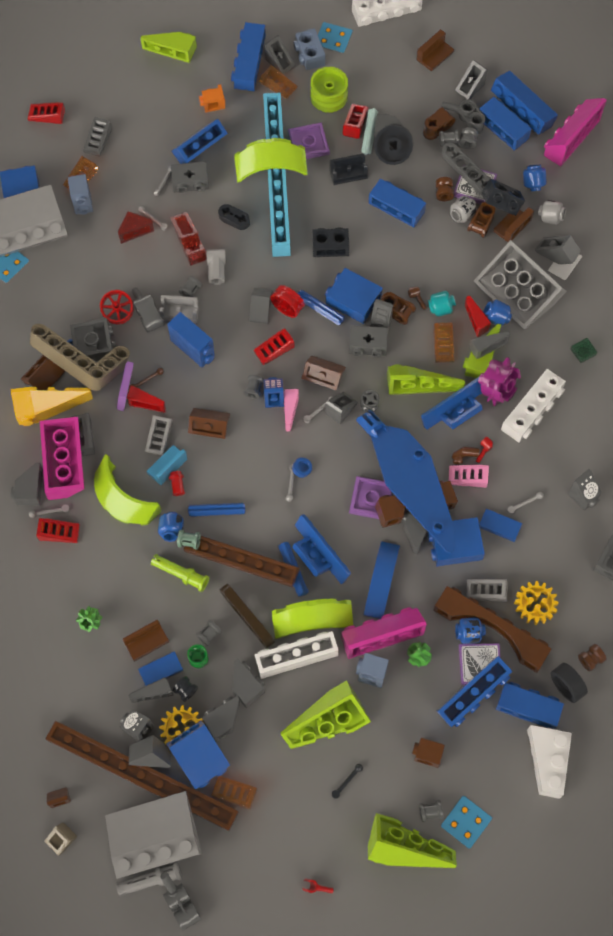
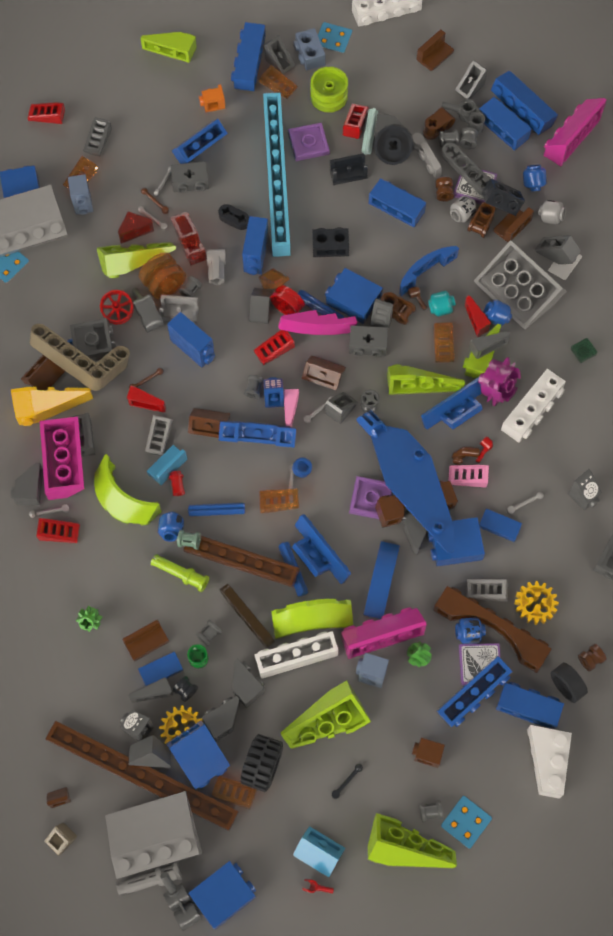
medium lavender tile [117,361,134,411] -> none
lime windscreen [234,138,308,183] -> none
none -> lime wedge [97,242,176,278]
none -> clear orange wheel [138,253,186,299]
none -> reddish brown hinge [141,188,169,214]
none -> blue brick [188,861,257,930]
none -> blue slope [218,421,296,448]
none -> black tyre [241,734,283,792]
none -> blue brick [242,216,269,275]
none -> clear orange slope [258,268,290,289]
none -> clear orange slope [259,489,299,513]
none -> dark pink slope [278,310,357,335]
none -> dark azure panel [293,826,346,877]
none -> blue slope [399,246,459,296]
none -> light grey hinge [412,133,442,179]

